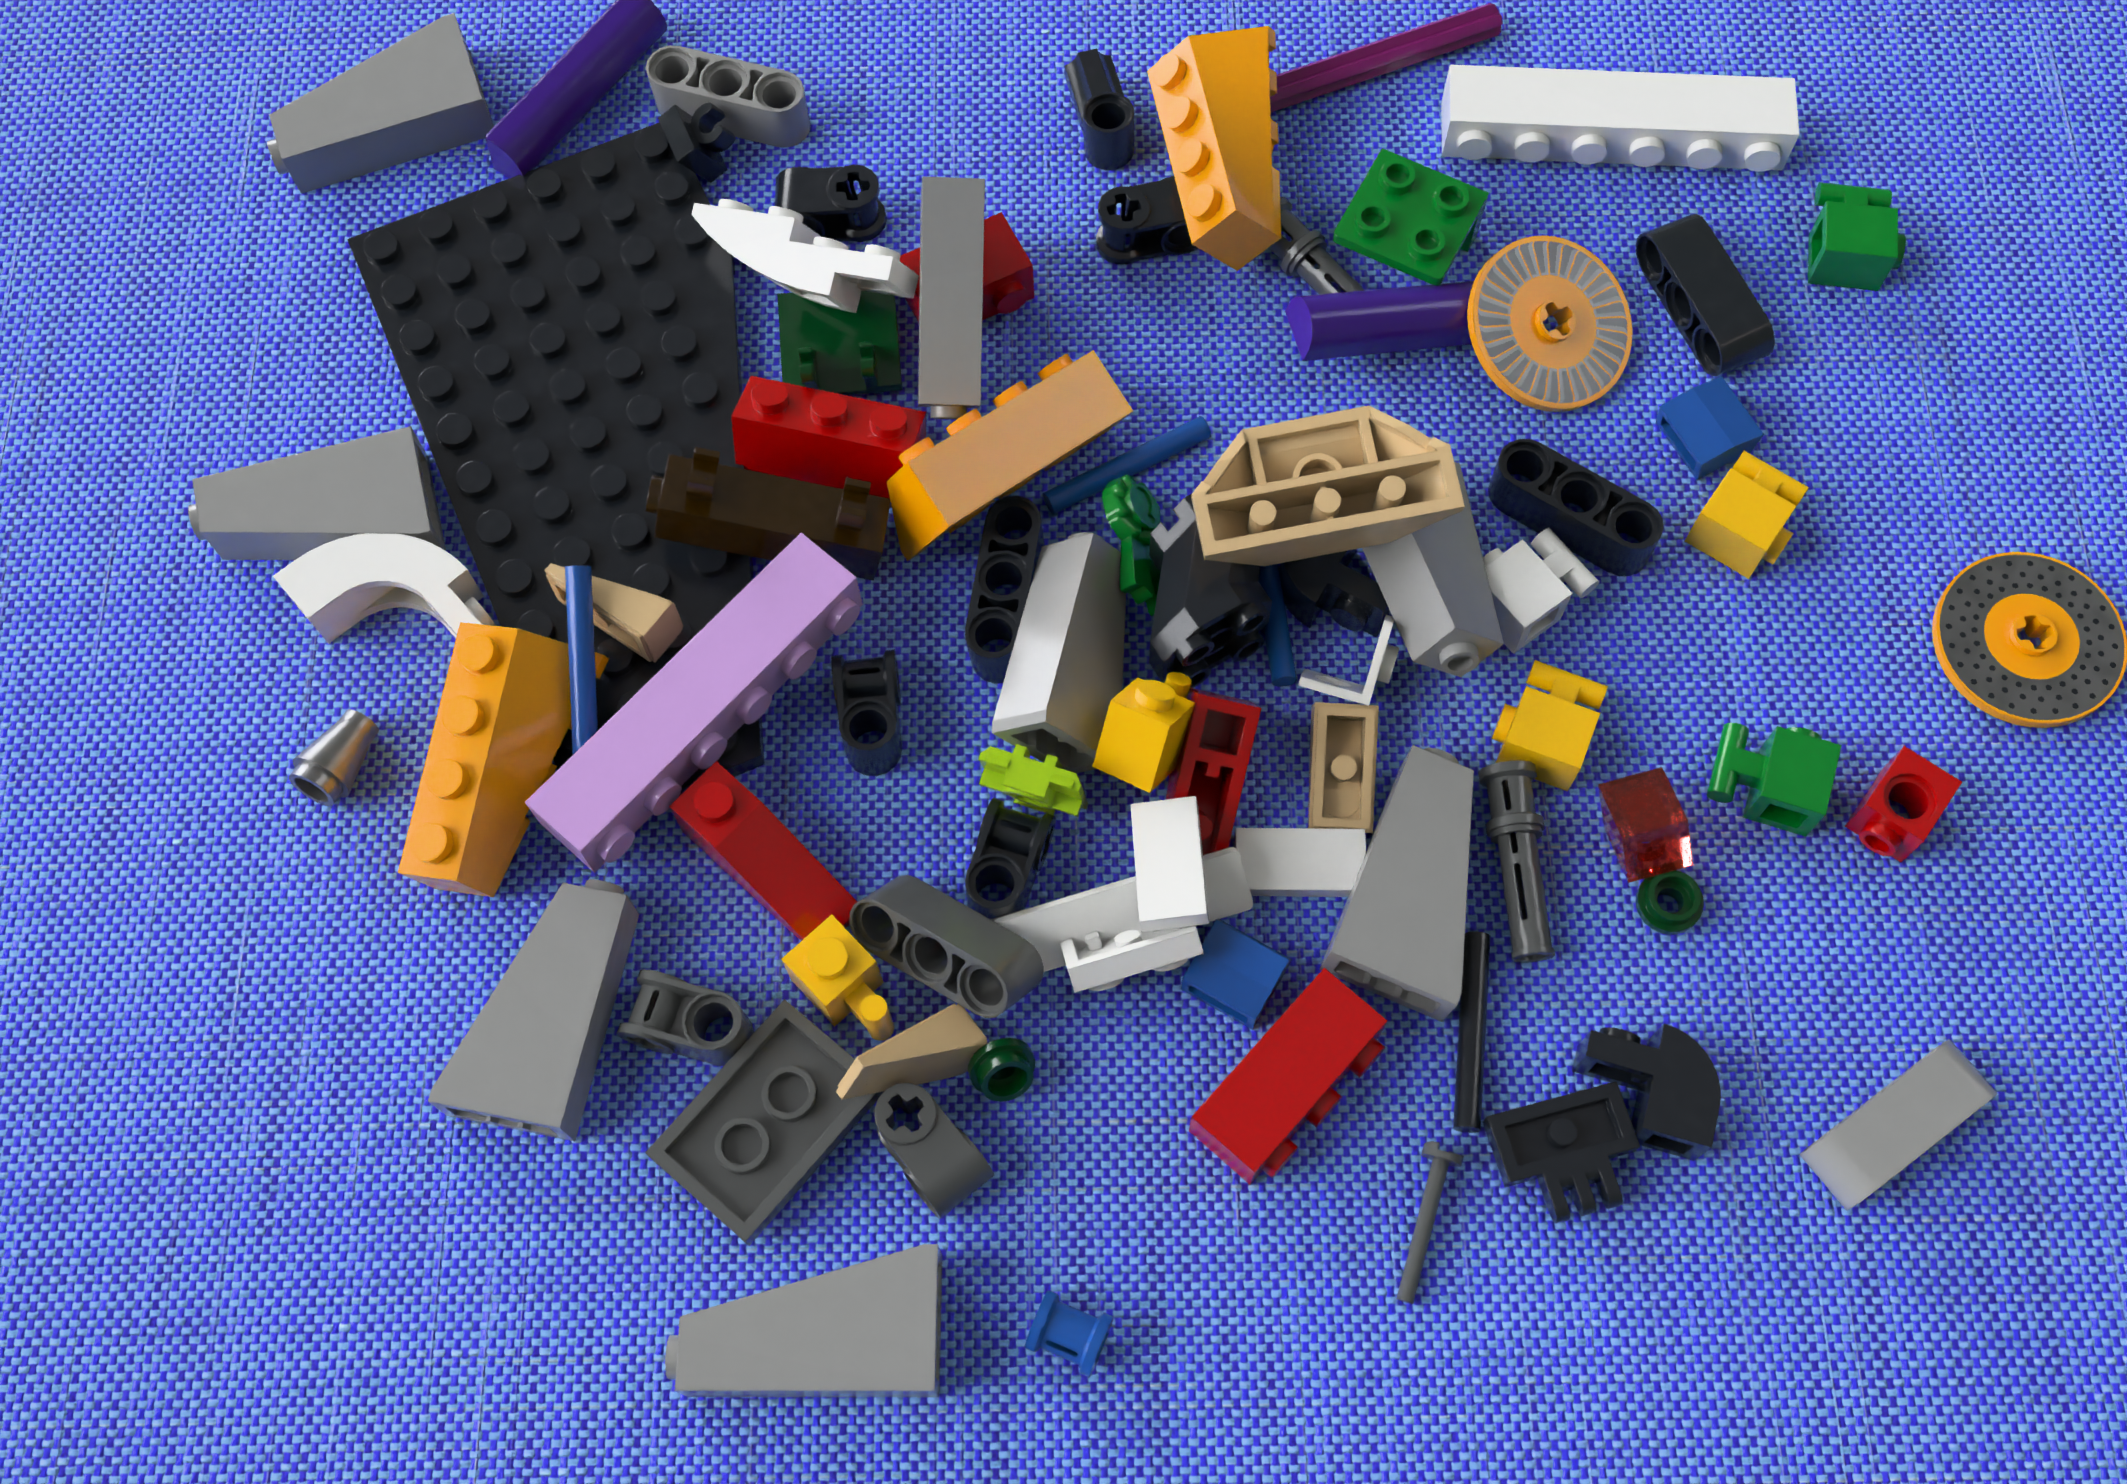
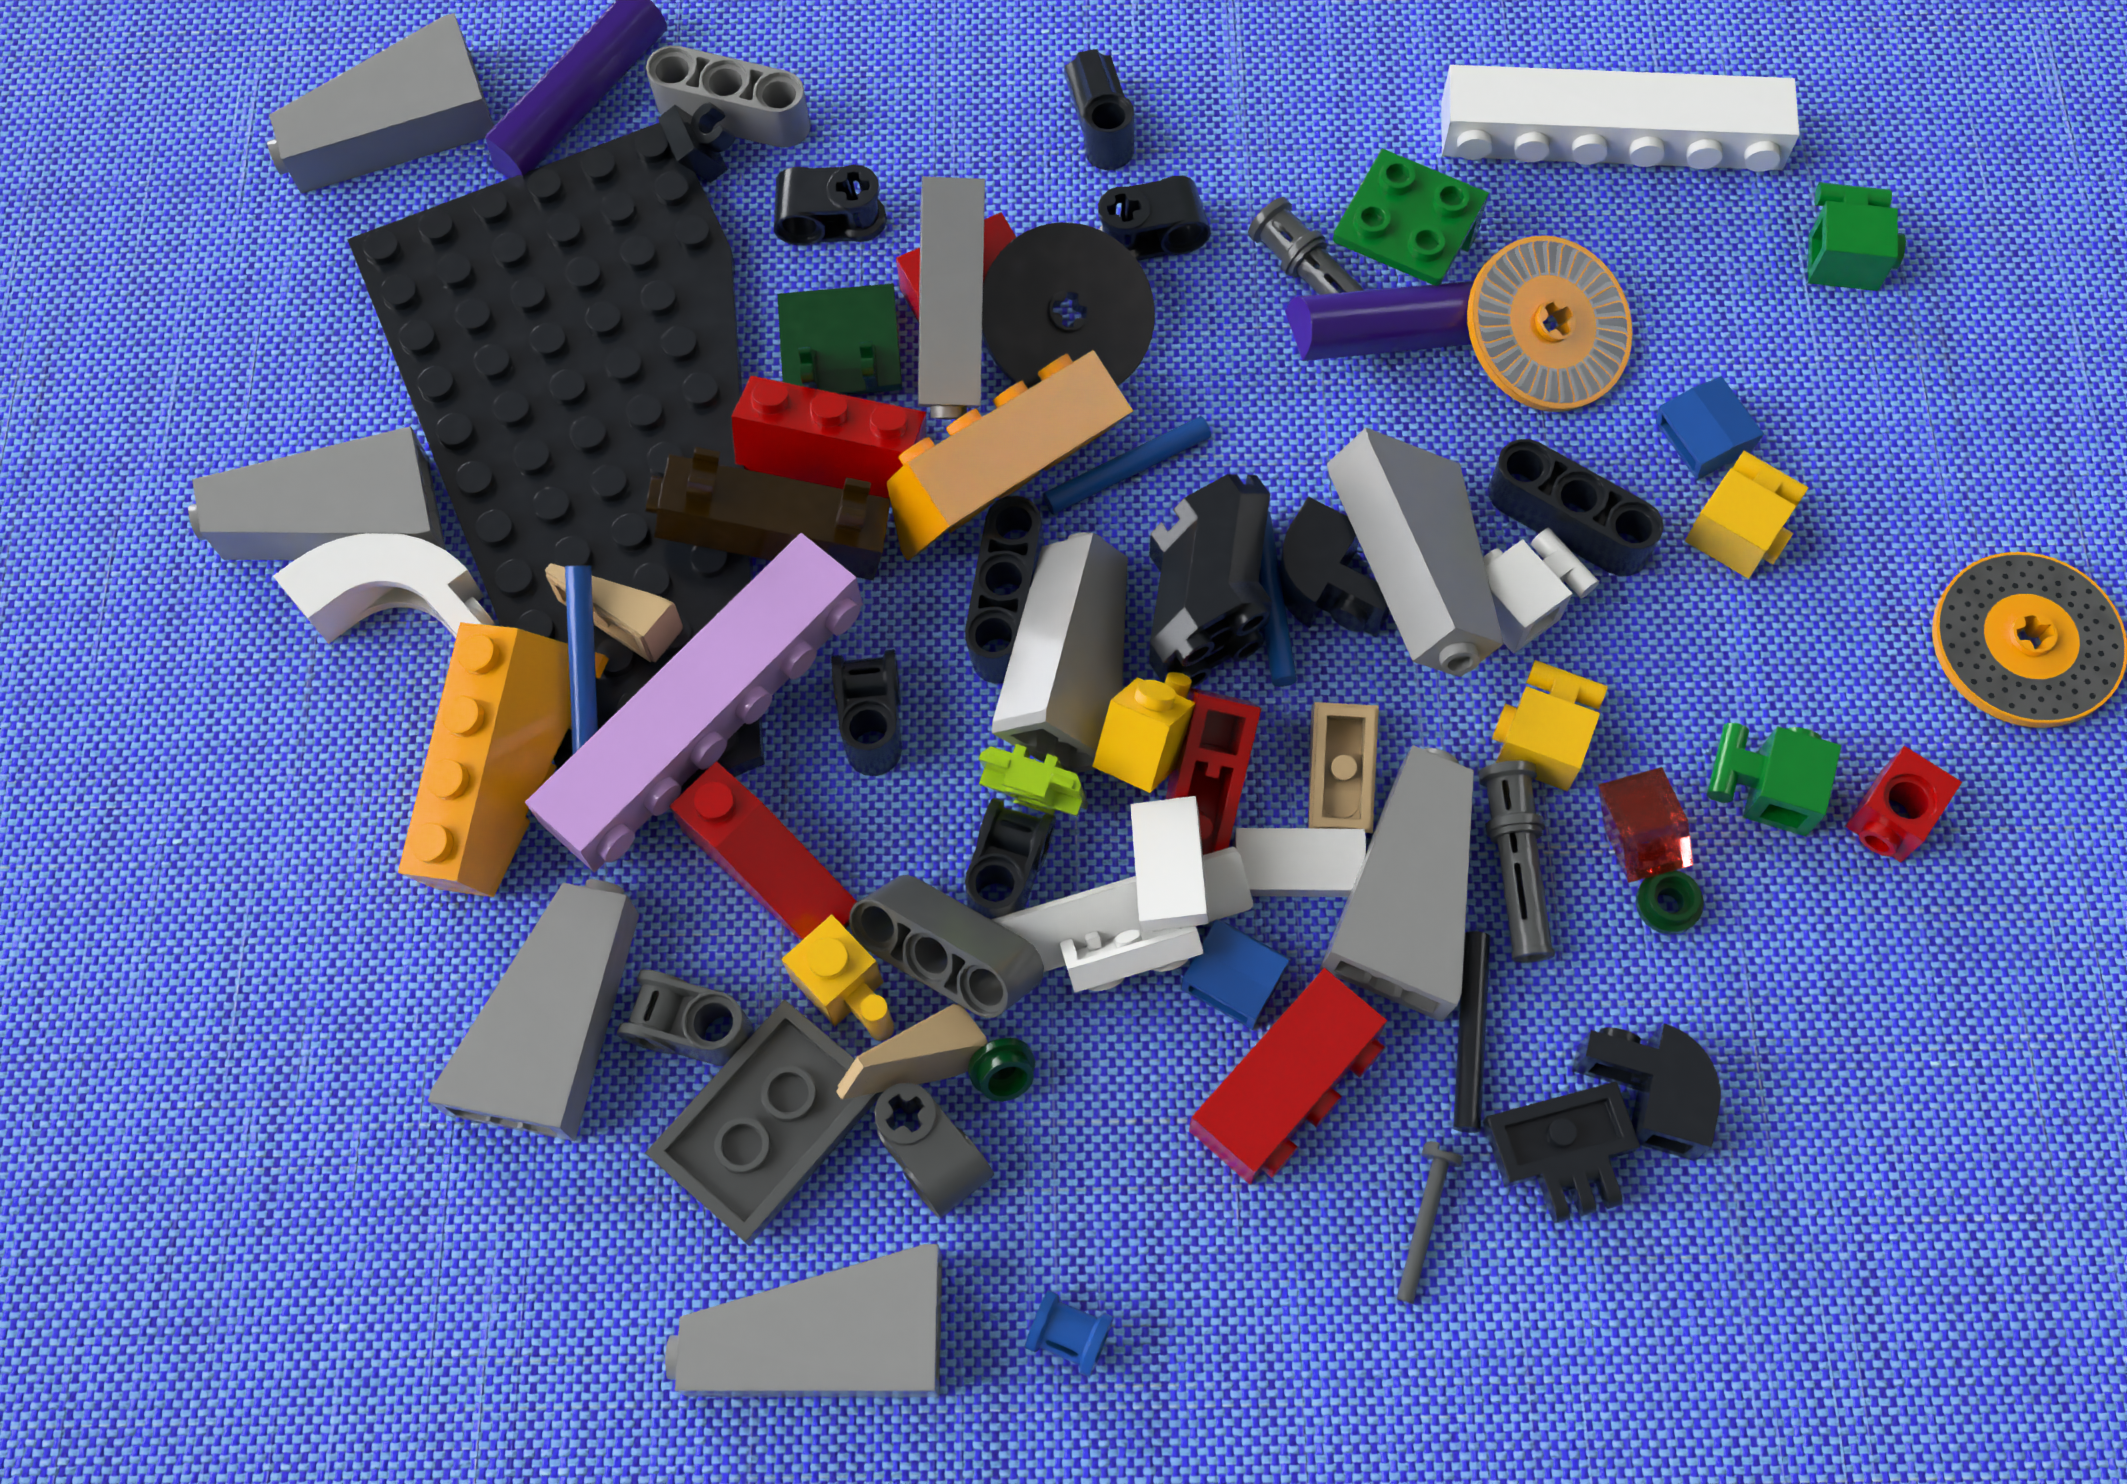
flat silver cone [289,709,379,806] -> none
white slope [692,199,919,313] -> none
green piece [1102,475,1161,616] -> none
light orange wedge [1147,26,1281,271] -> none
tan wedge [1191,405,1465,566] -> none
magenta axle [1270,3,1503,112] -> none
white bracket [1298,615,1399,706] -> none
black beam [1636,214,1775,376] -> none
light grey beam [1799,1038,1997,1211] -> none
none -> black piece [982,222,1155,389]

